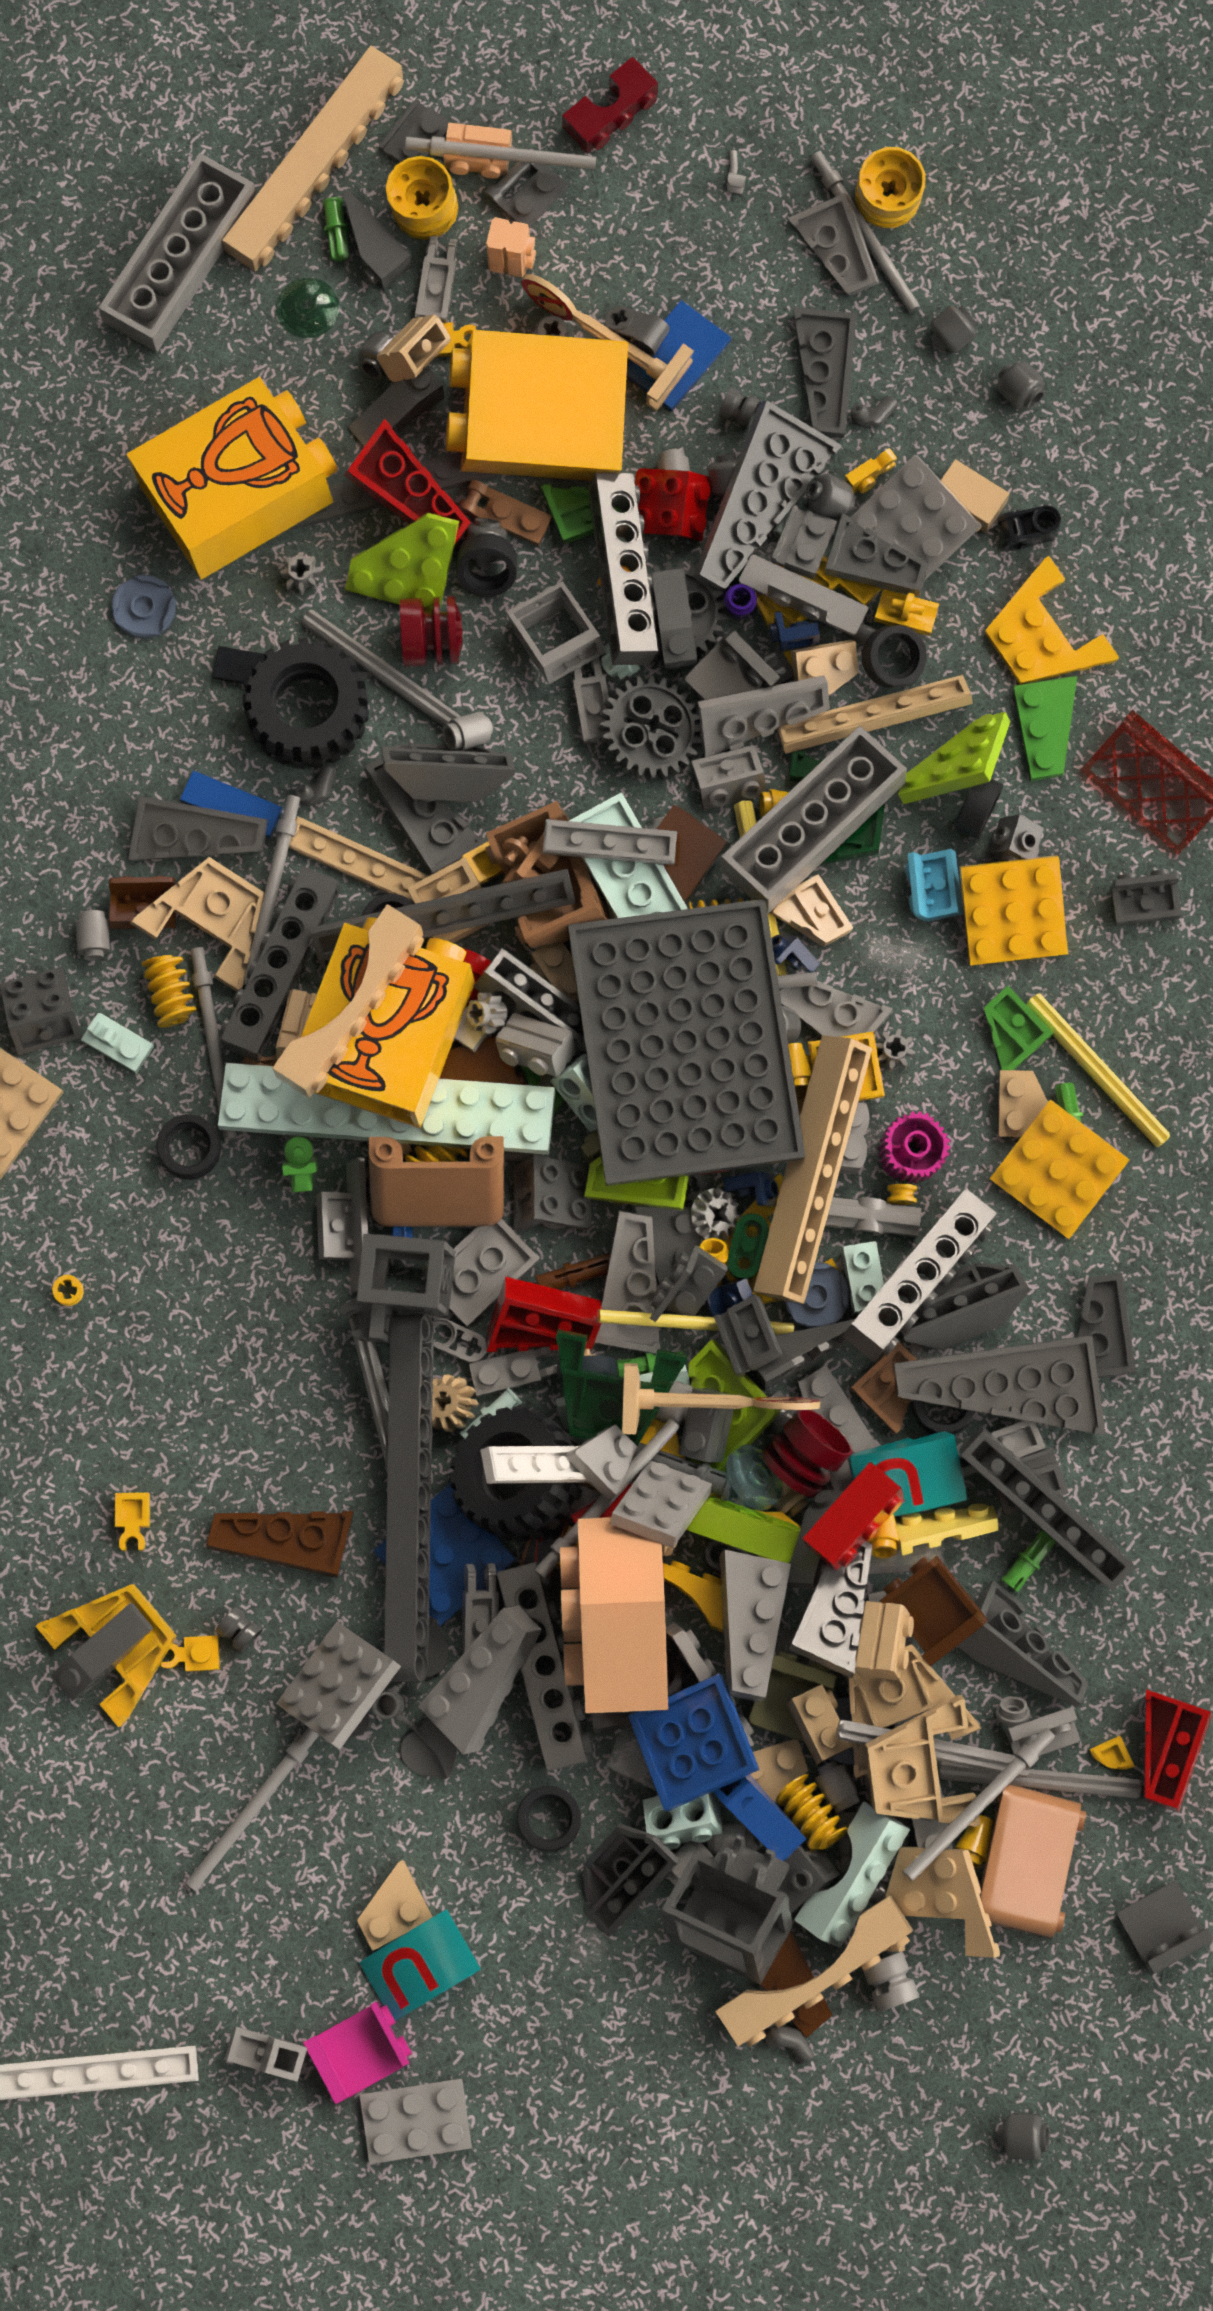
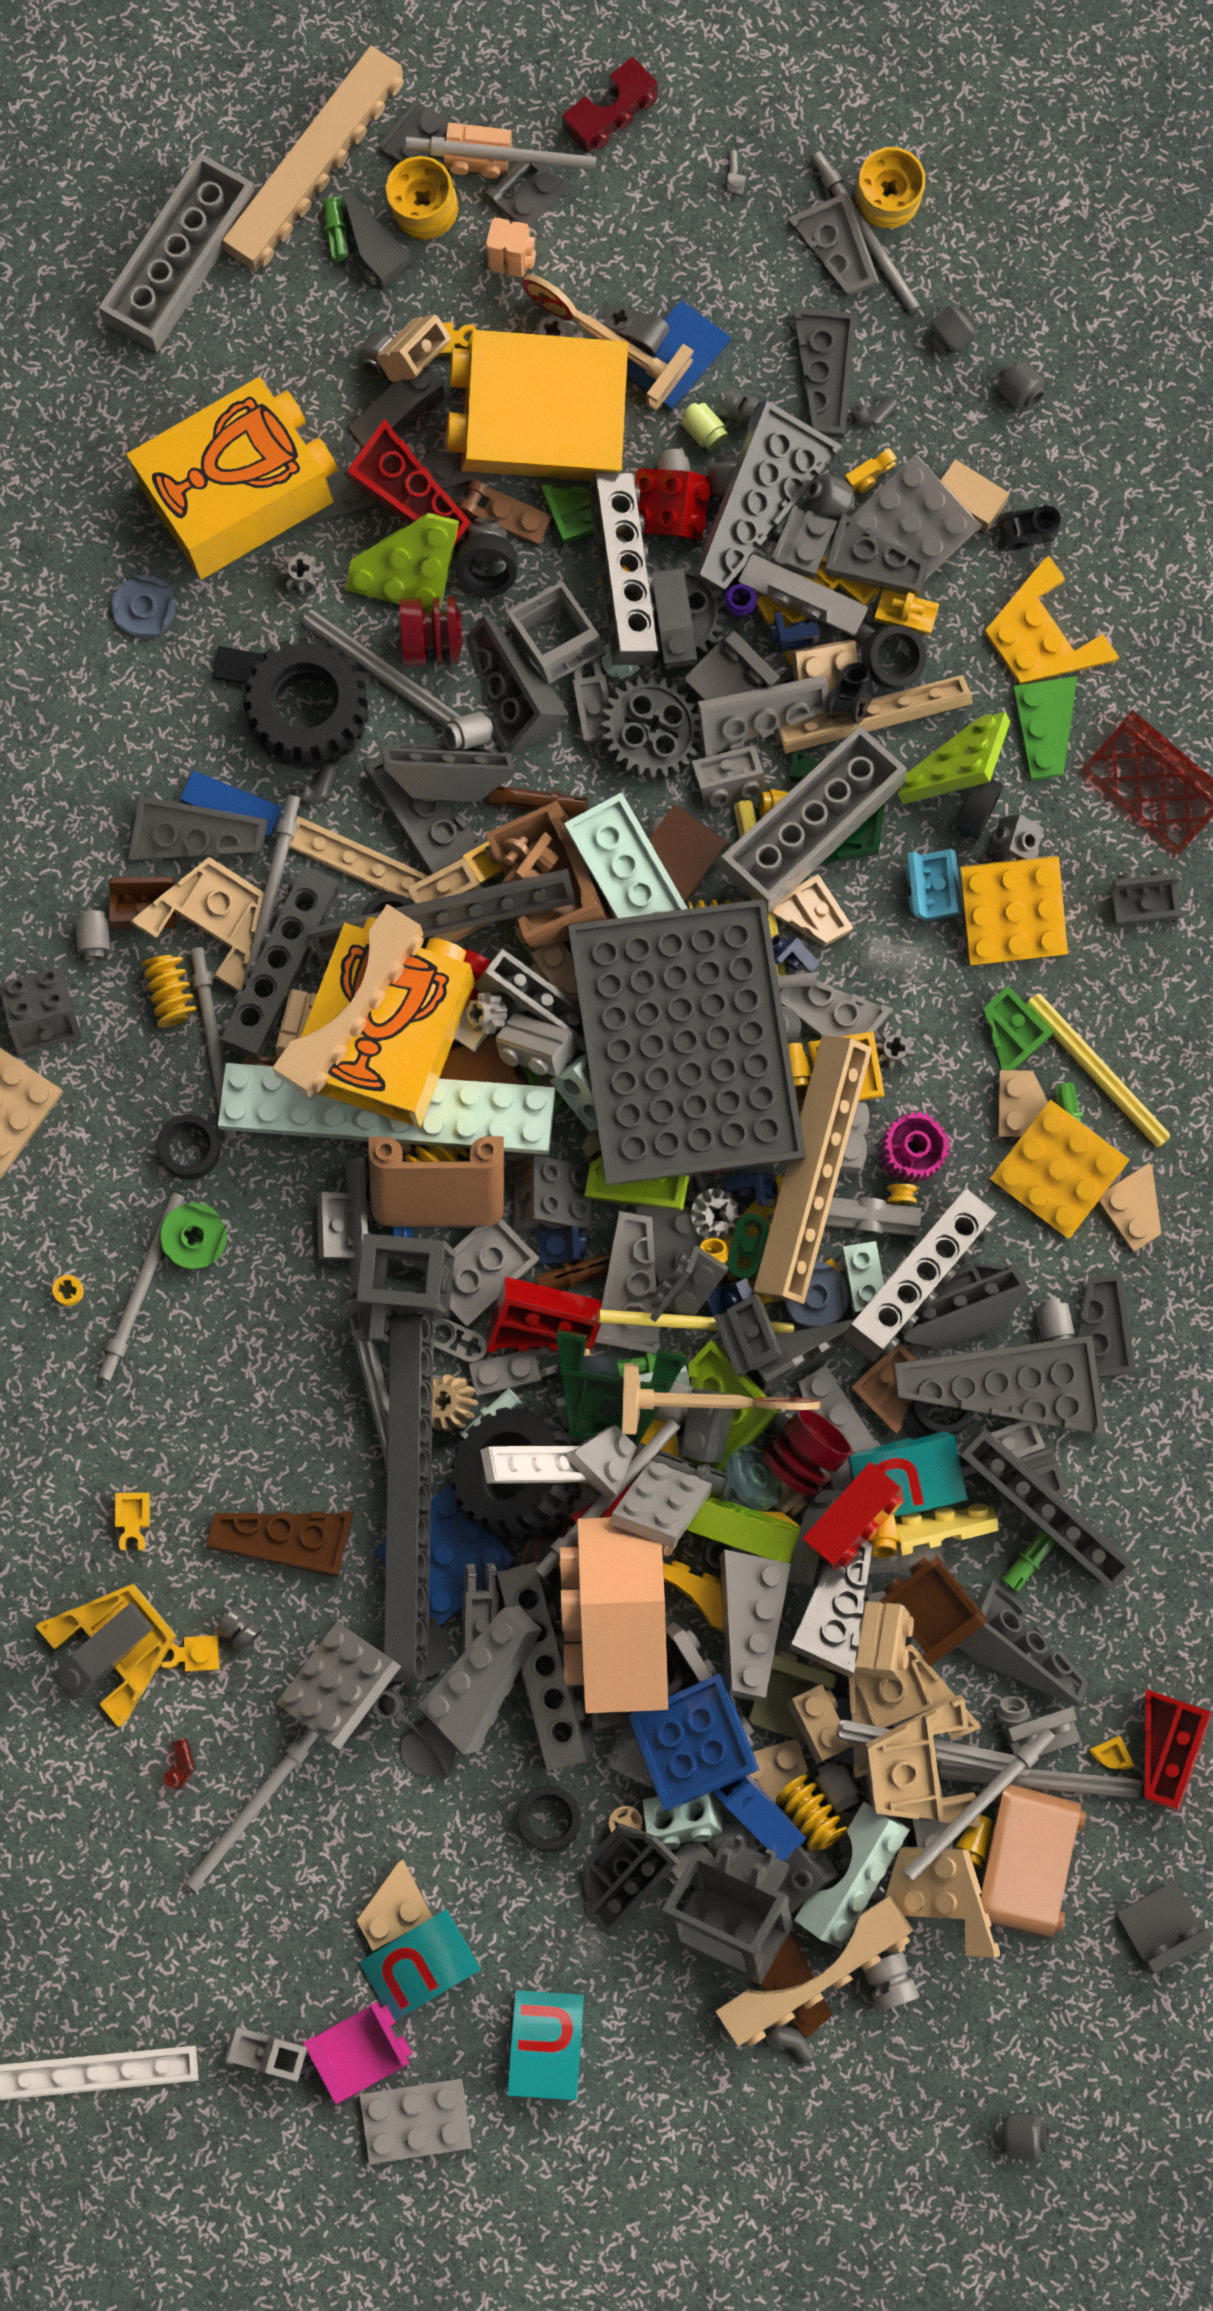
light aqua plate [81,1013,154,1074] -> none
clear green dish [276,278,340,338] -> none
bright green hips [282,1136,319,1192] -> none
light grey hinge [415,236,458,323] -> none
light grey tile [542,819,677,866] -> none
none -> light grey bar [98,1192,185,1381]
none -> bright green plate [159,1203,227,1270]
none -> clear red arm [163,1738,196,1789]
none -> dark grey wedge [467,615,569,756]
none -> reddish brown pin [489,786,588,817]
none -> teal slope [508,1990,584,2100]
none -> dark blue bracket [539,1226,586,1265]
none -> tan wheel [609,1806,643,1833]
none -> yellowish green brick [681,403,728,451]
none -> black piece [825,662,874,724]
none -> light grey brick [1035,1298,1075,1342]
none -> tan wing [1098,1163,1161,1253]

